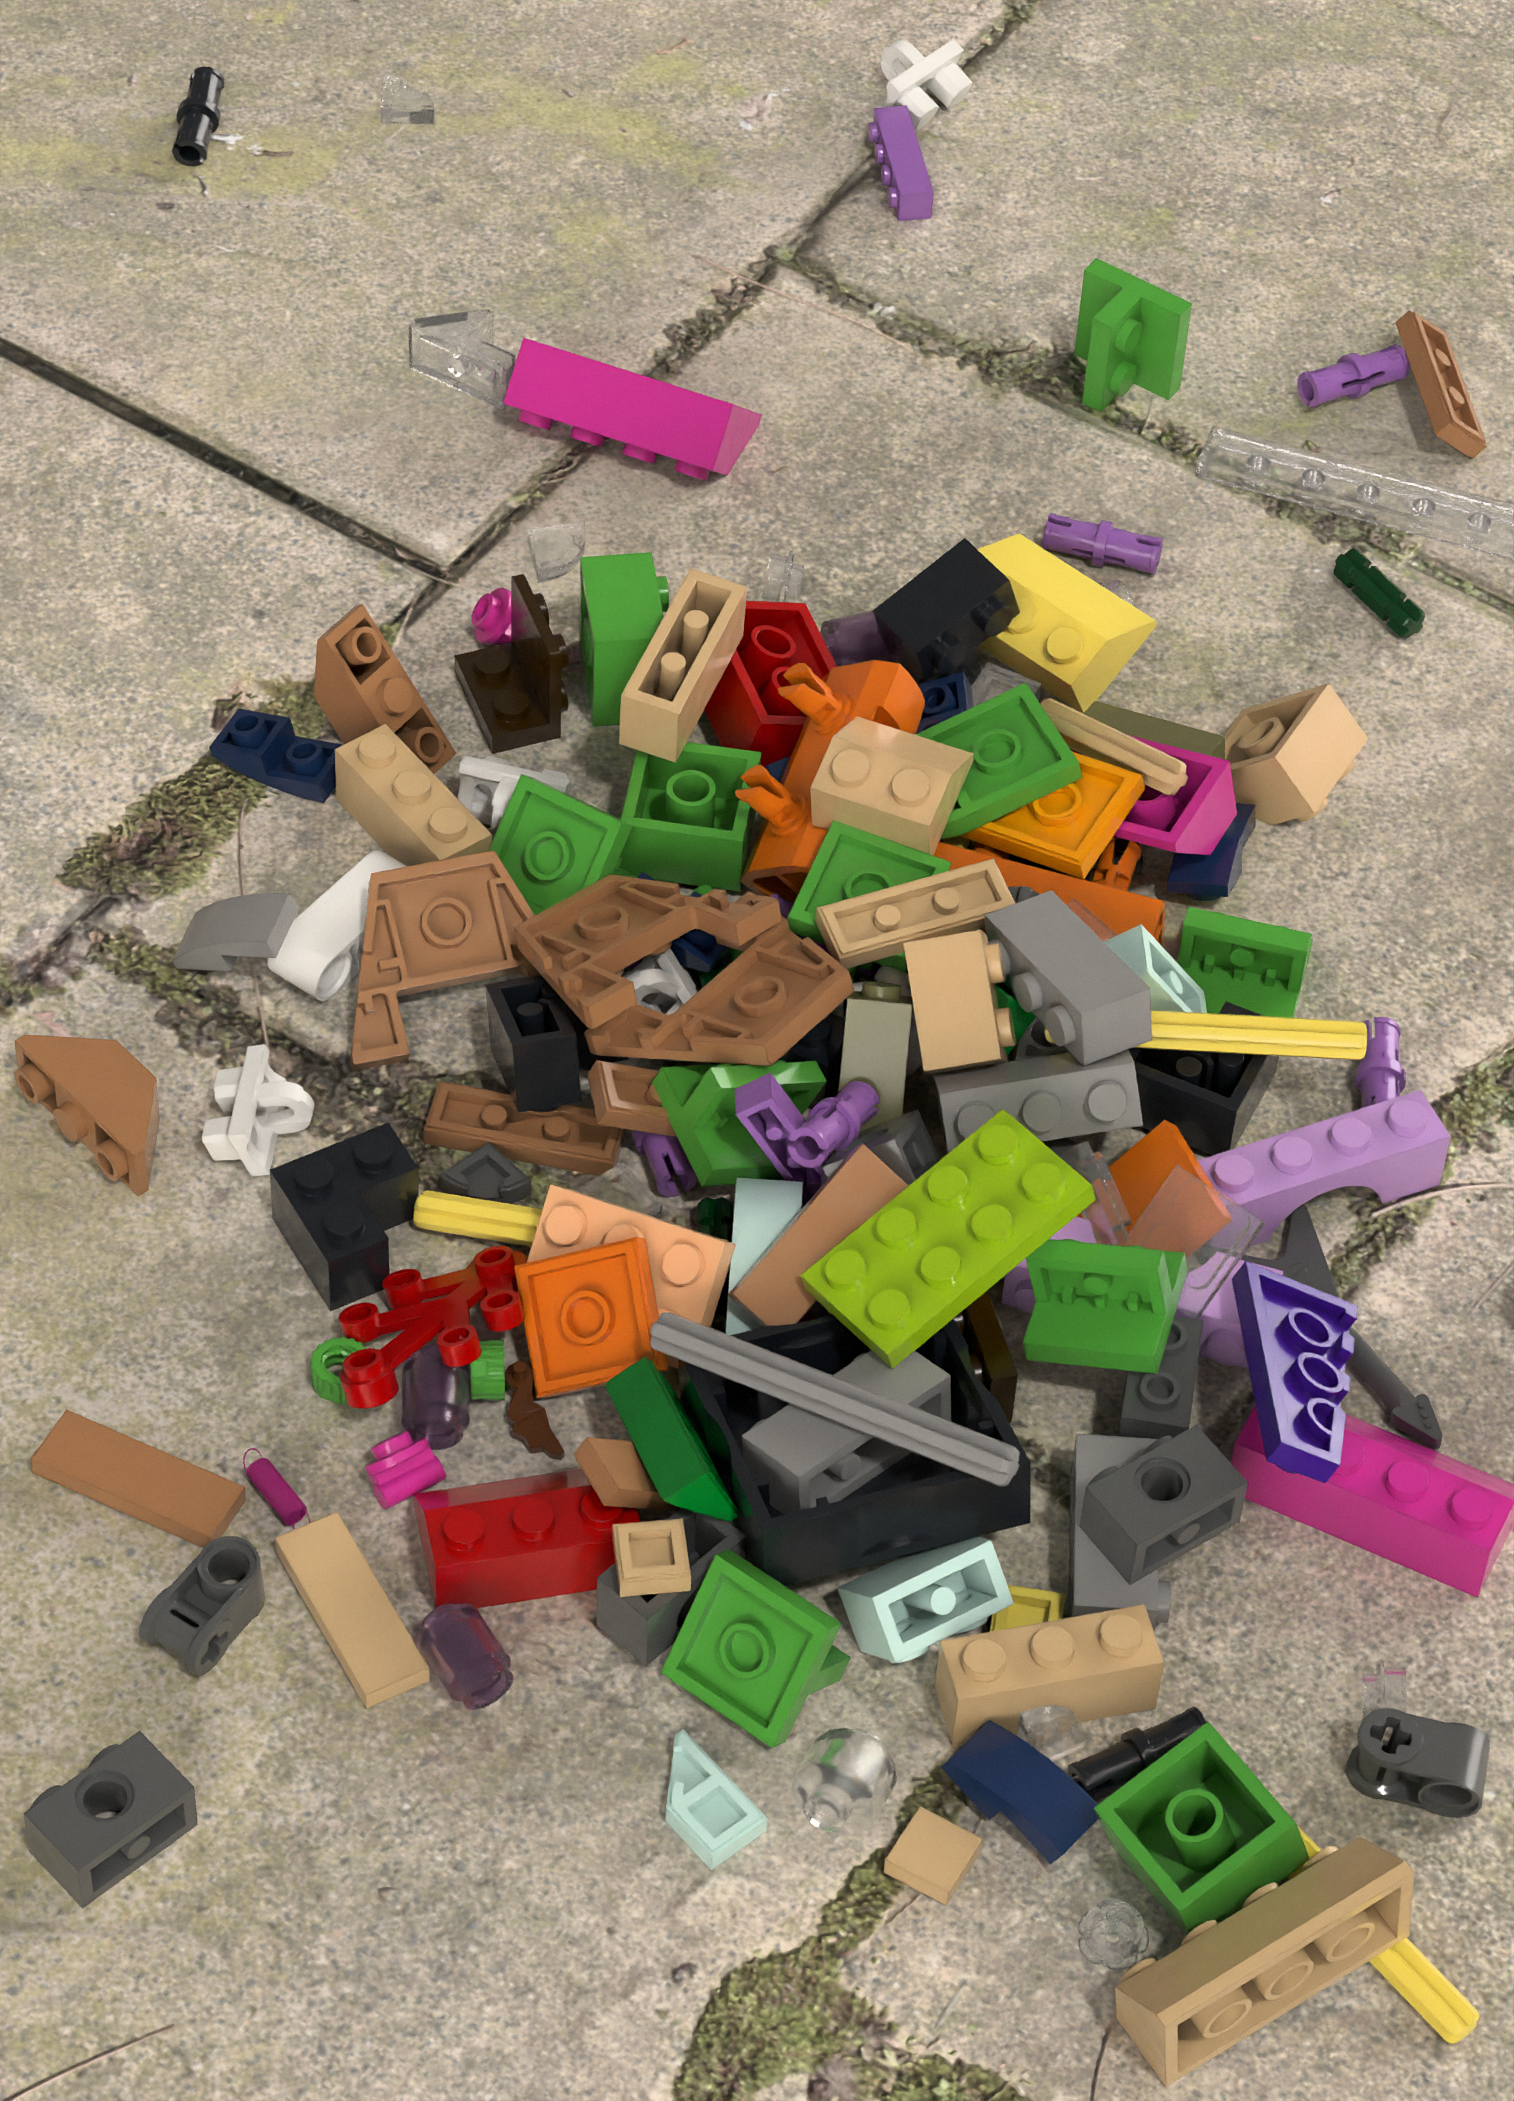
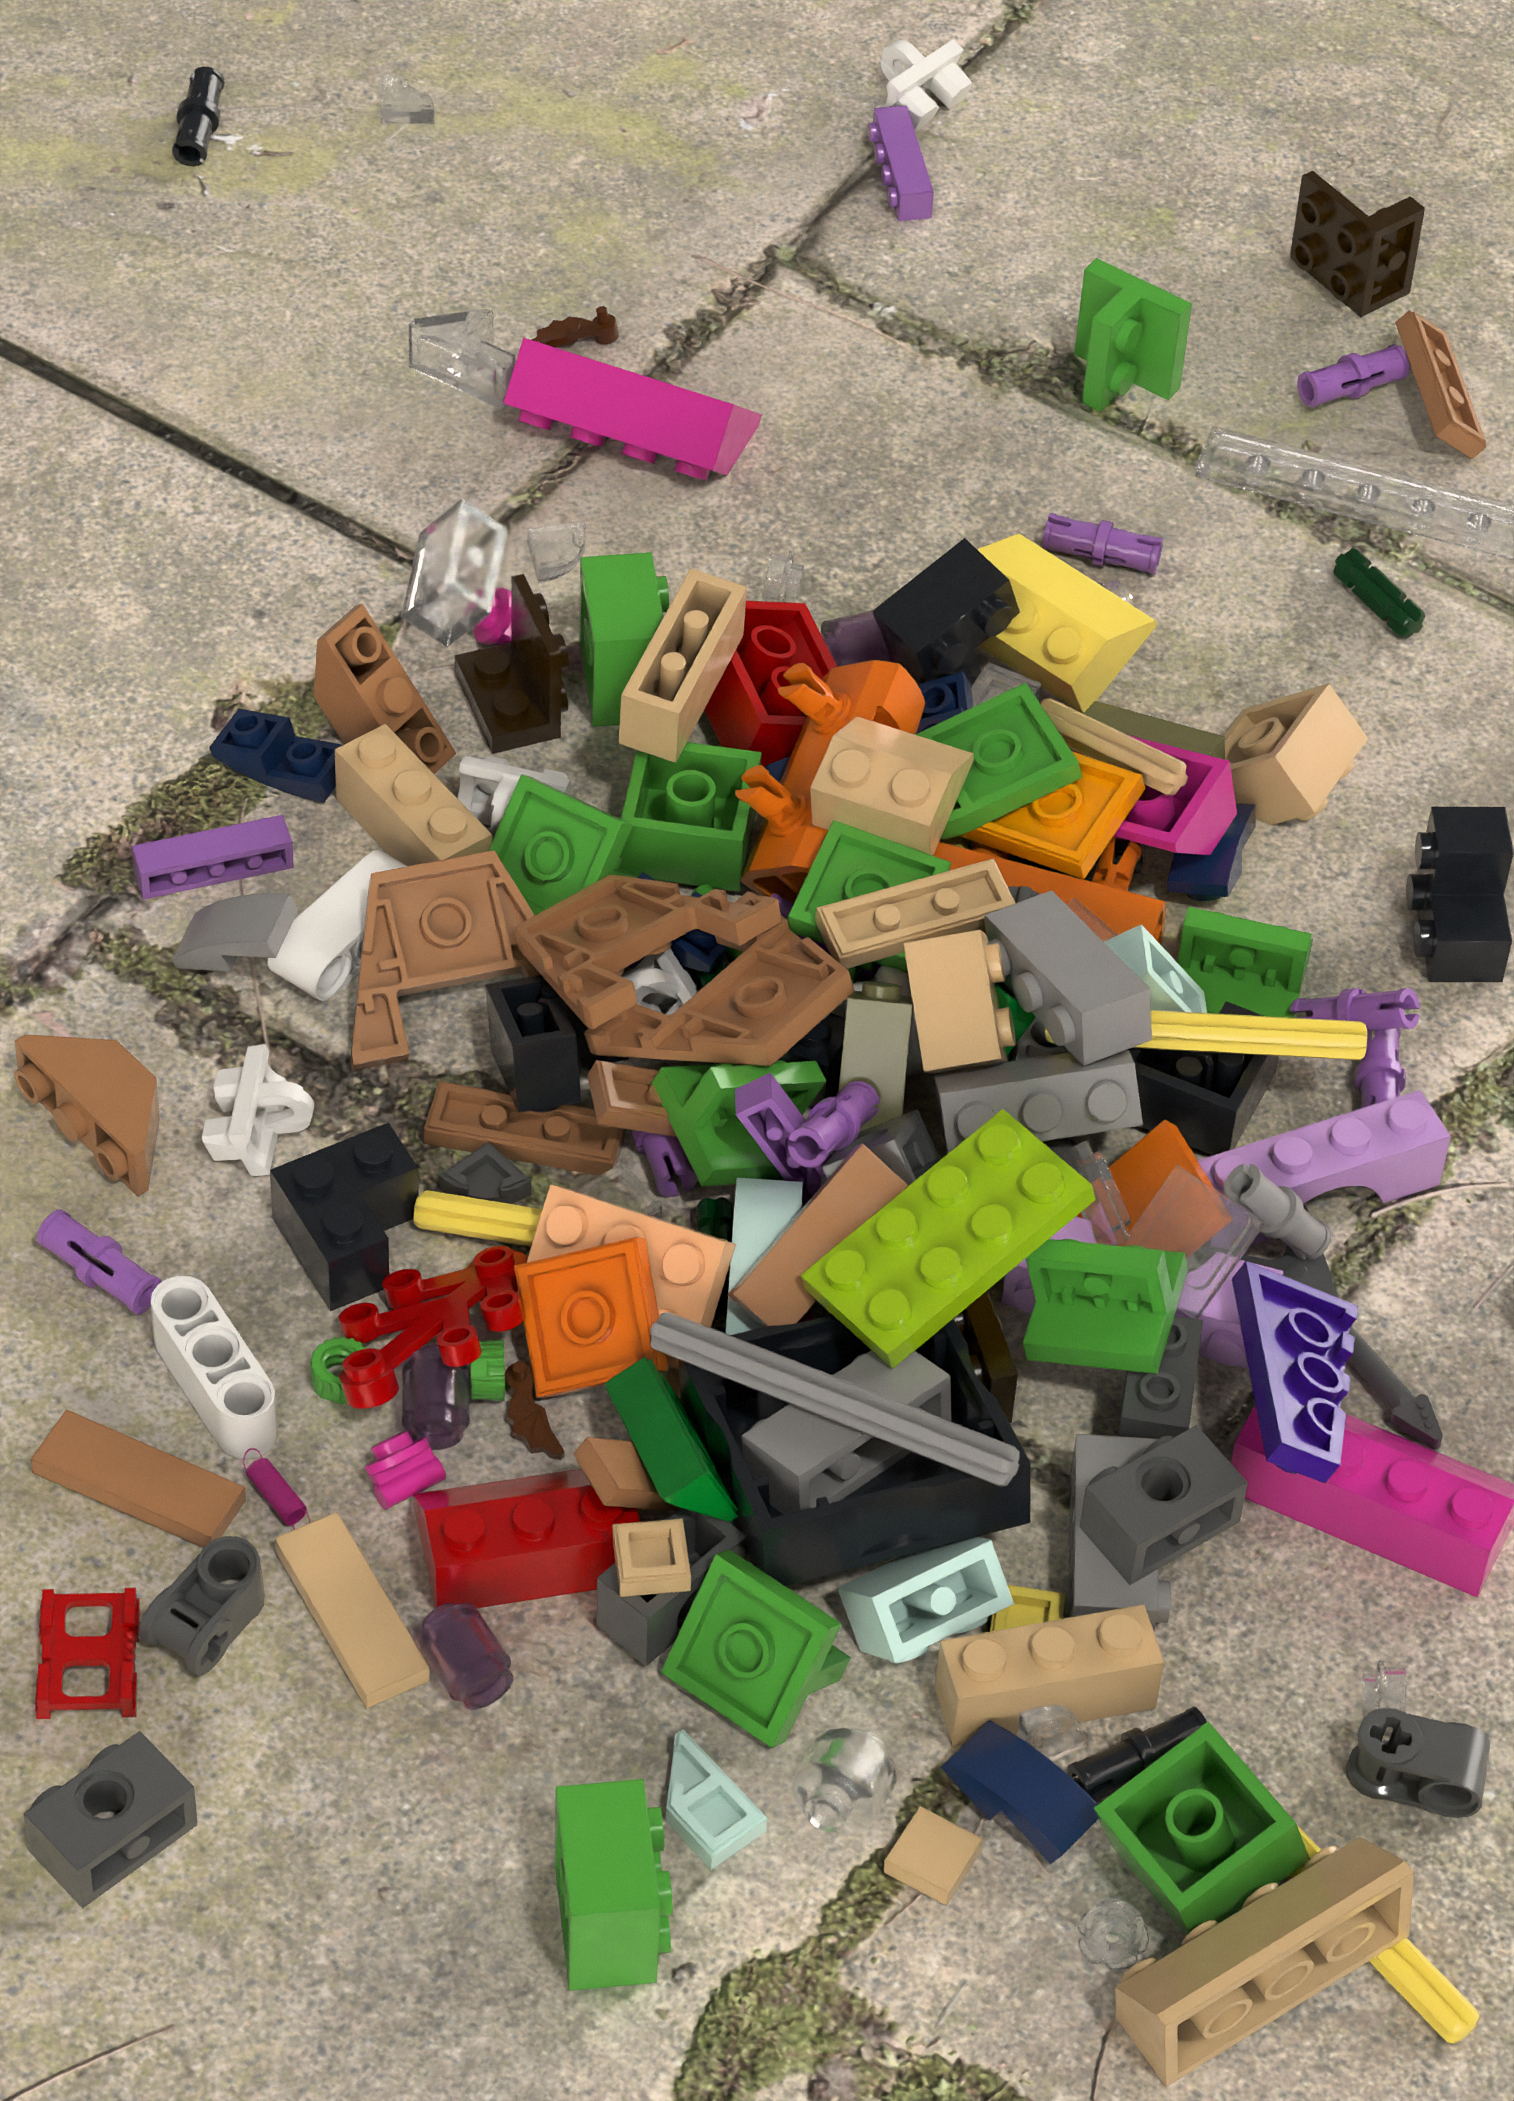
none -> red piece [35,1588,141,1719]
none -> medium lavender pin [36,1209,162,1315]
none -> medium lavender piece [132,815,294,900]
none -> white beam [151,1276,277,1459]
none -> clear brick [401,499,508,647]
none -> reddish brown piece [532,306,619,347]
none -> bright green brick [554,1779,673,1991]
none -> light grey pin [1224,1164,1331,1260]
none -> dark brown bracket [1290,171,1425,318]
none -> medium lavender pin [1290,988,1420,1035]
none -> black brick [1406,807,1514,982]

